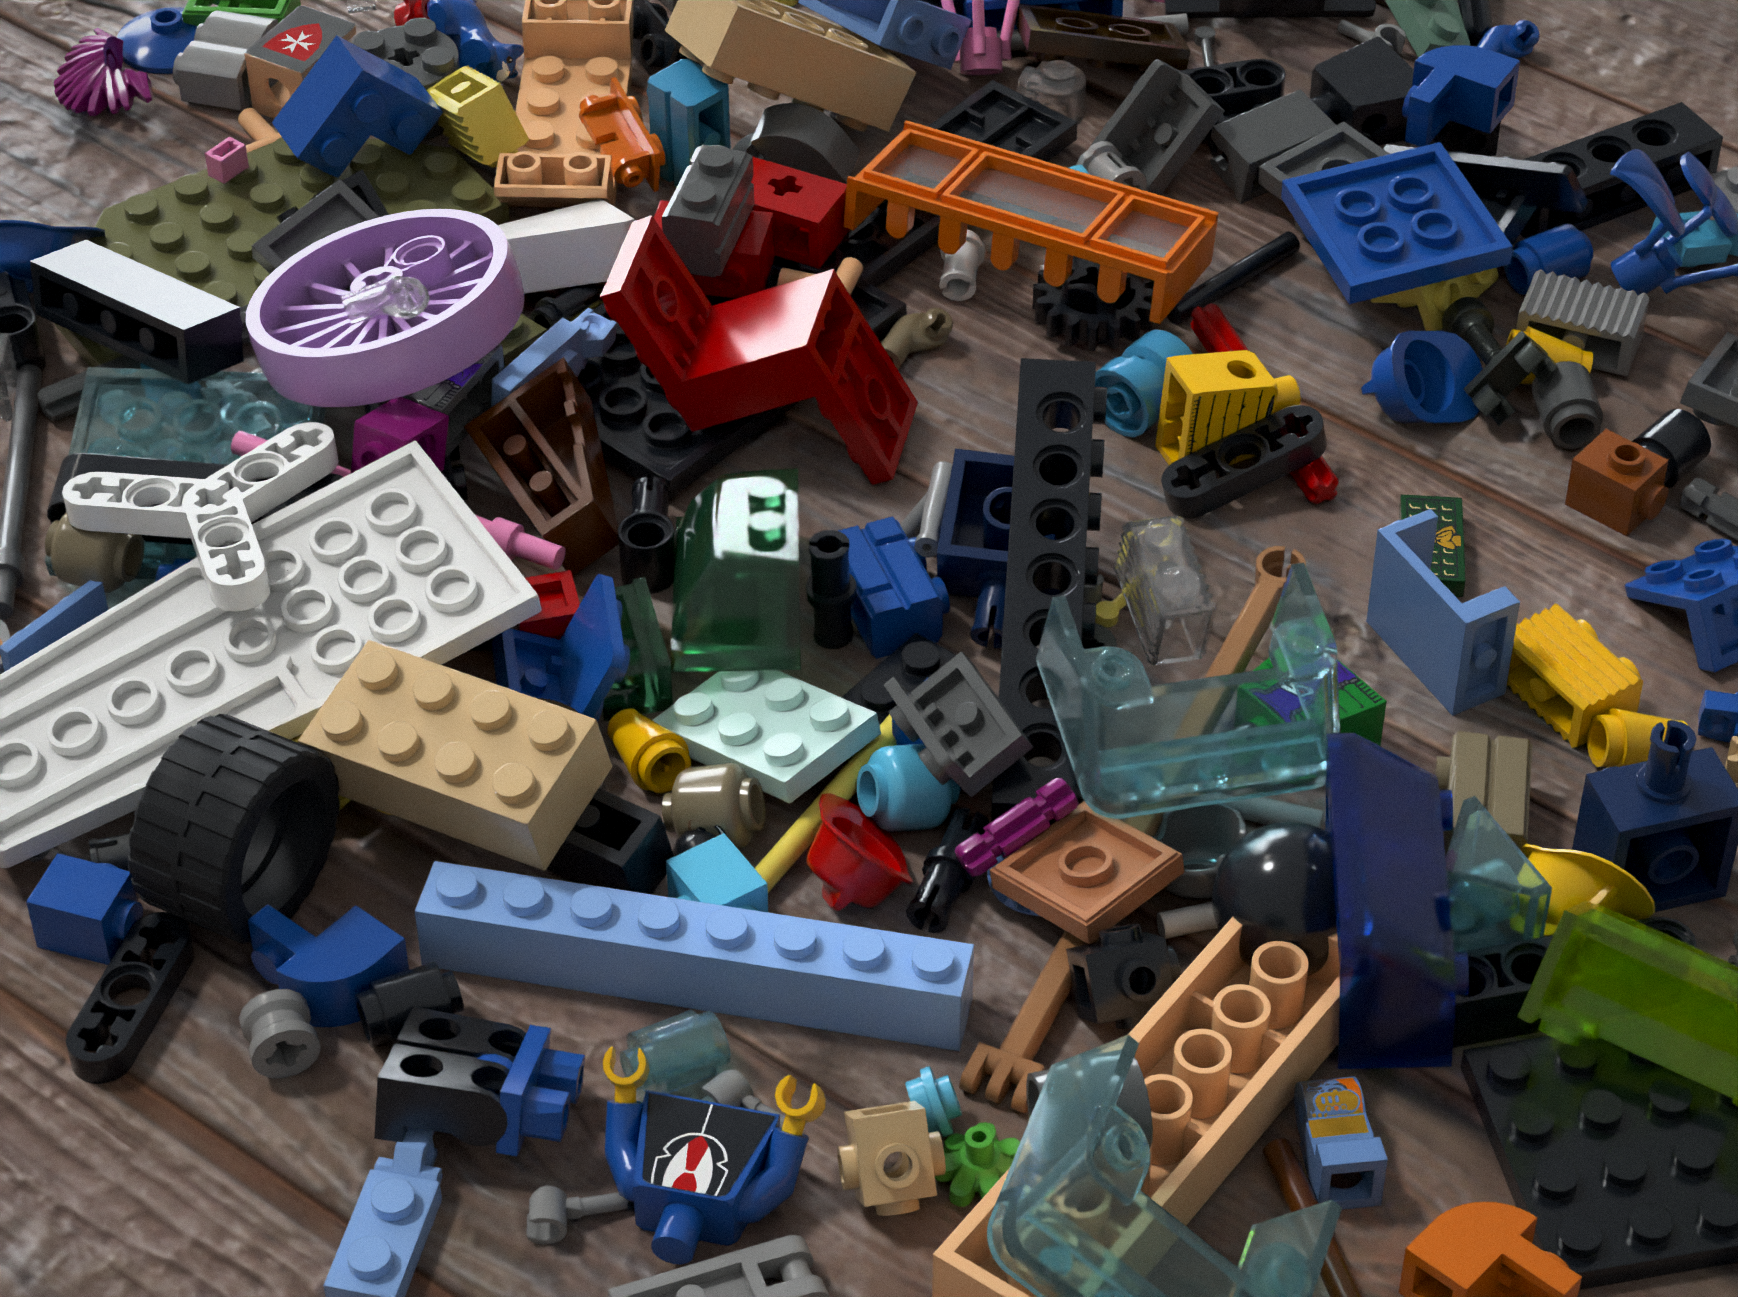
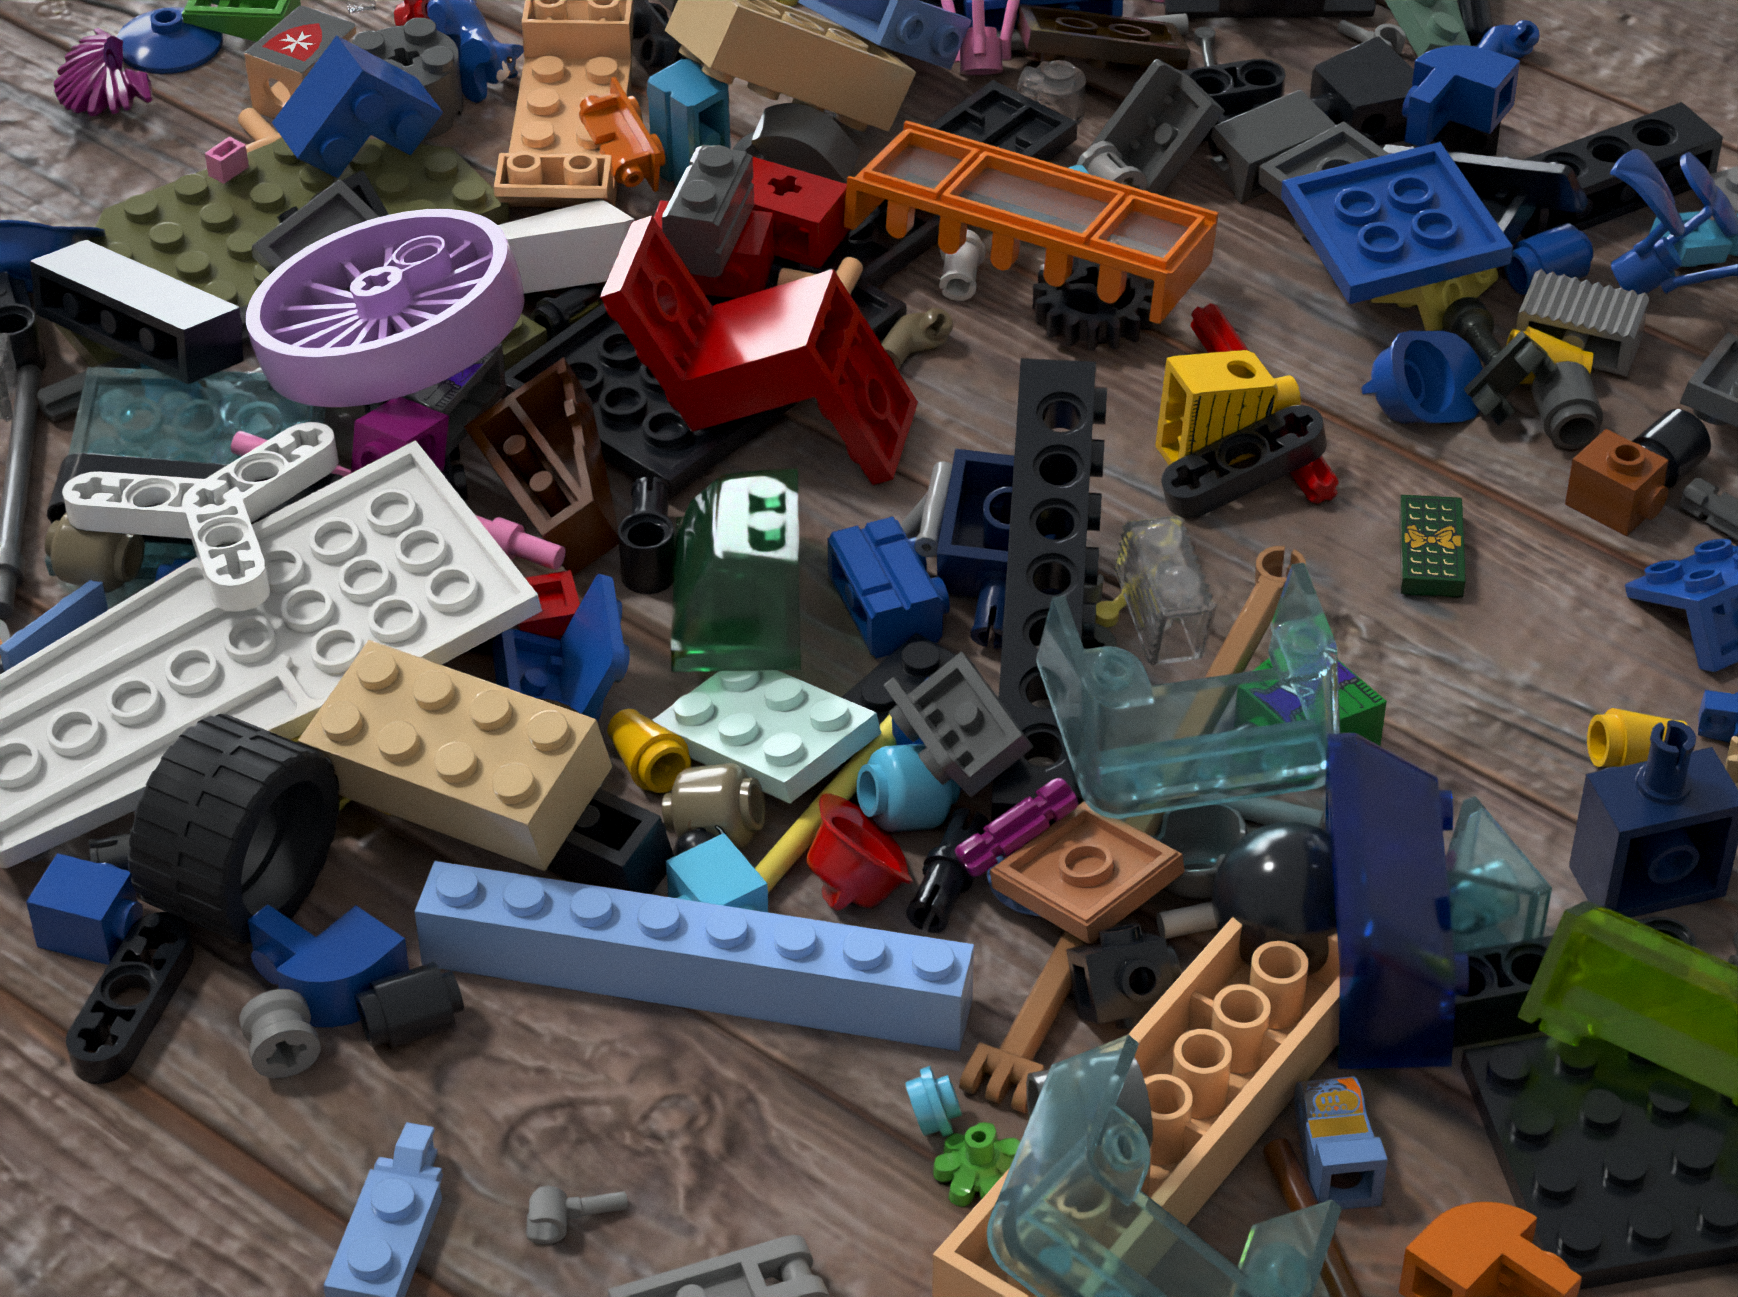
light grey brick [173,10,278,110] -> none
clear arm [340,275,429,325] -> none
black hips [374,1006,585,1157] -> none
light yellow brick [427,65,529,168] -> none
light blue hinge [491,308,617,407] -> none
clear green hinge [602,577,673,721] -> none
torso [603,1046,826,1265] -> none
clear light blue brick [620,1010,731,1094] -> none
light grey hand [702,1069,785,1127] -> none
black pin [806,530,857,649] -> none
tan brick [837,1101,946,1216] -> none
dark azure wheel [1095,329,1193,437] -> none
black bar [1167,231,1300,325] -> none
medium blue panel [1366,509,1520,716] -> none
dark tan brick [1429,731,1533,881] -> none
yellow brick [1507,603,1643,748] -> none
yellow piece [1510,844,1655,938] -> none

